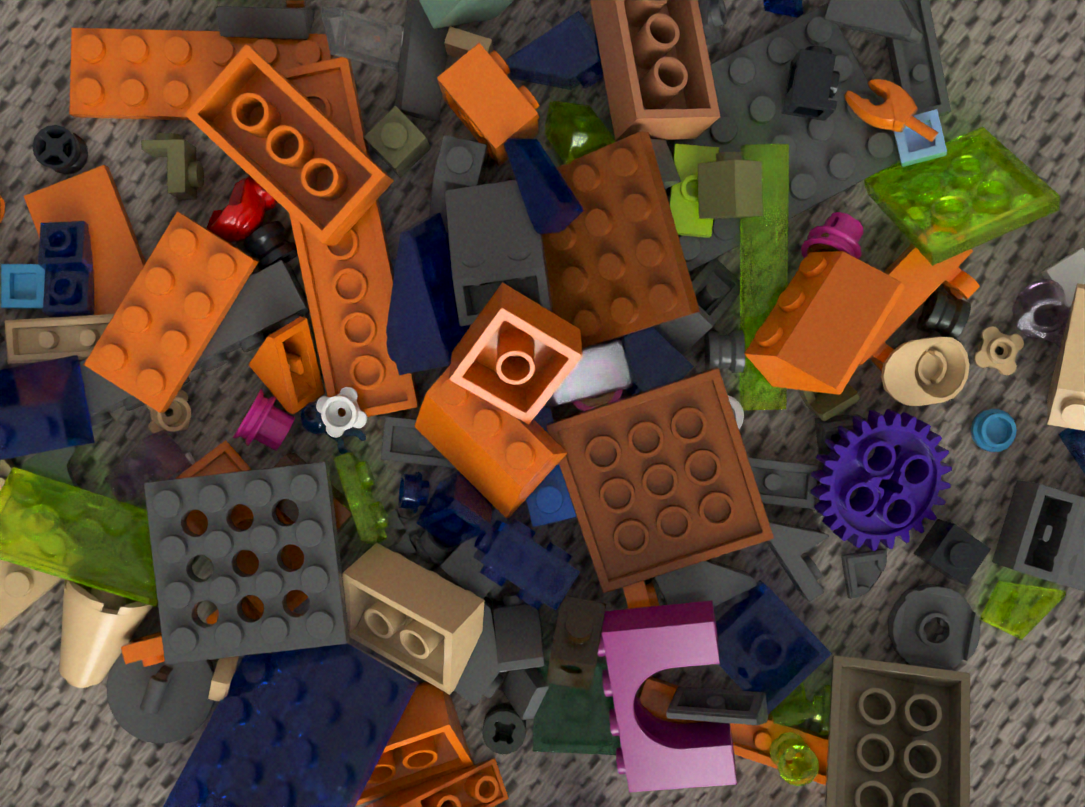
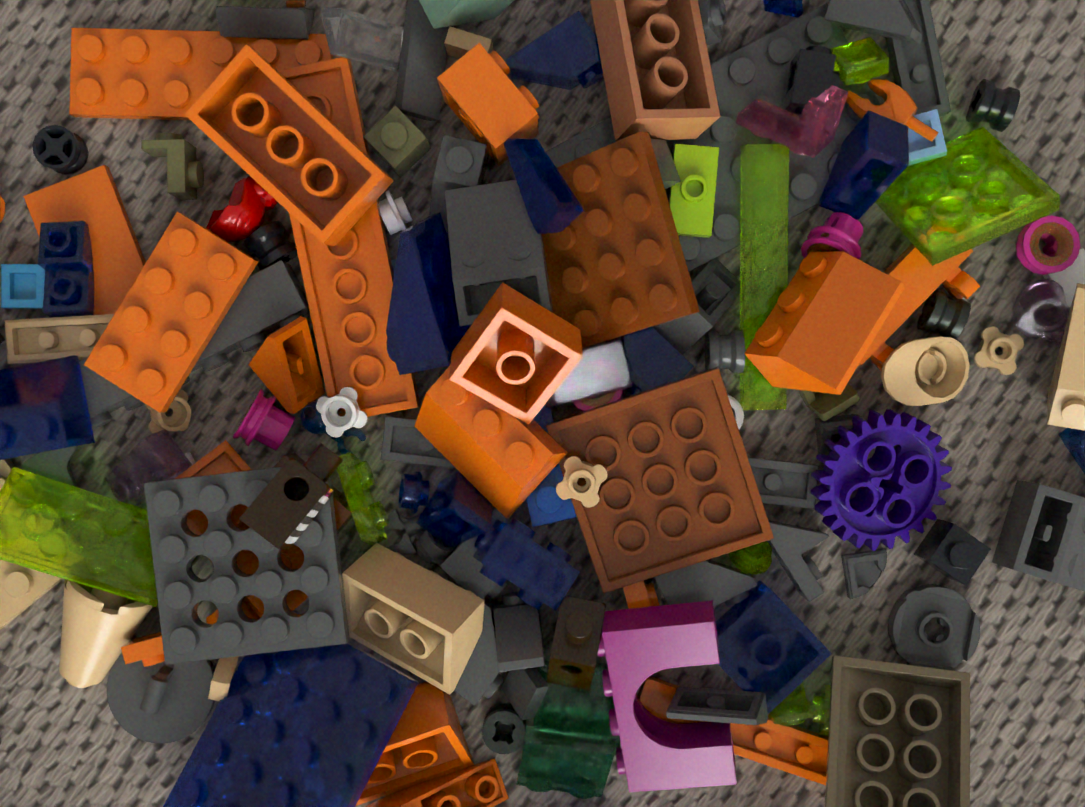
clear neon green slope [545,101,616,165] -> none
olive brick [698,152,763,219] -> none
clear neon green bush [770,732,819,786] -> none
dark azure plate [971,409,1017,452] -> none
clear neon green piece [980,581,1066,640] -> none
none -> dark brown torso [239,443,343,550]
none -> white plate [379,190,413,235]
none -> clear green plate [516,726,616,799]
none -> tan plate [556,456,607,508]
none -> clear neon green plate [729,541,772,574]
none -> clear pink bracket [736,85,848,158]
none -> clear blue slope [819,110,909,220]
none -> clear neon green plate [831,37,889,86]
none -> black wheel [966,79,1020,132]
none -> dark pink piece [1016,215,1081,275]

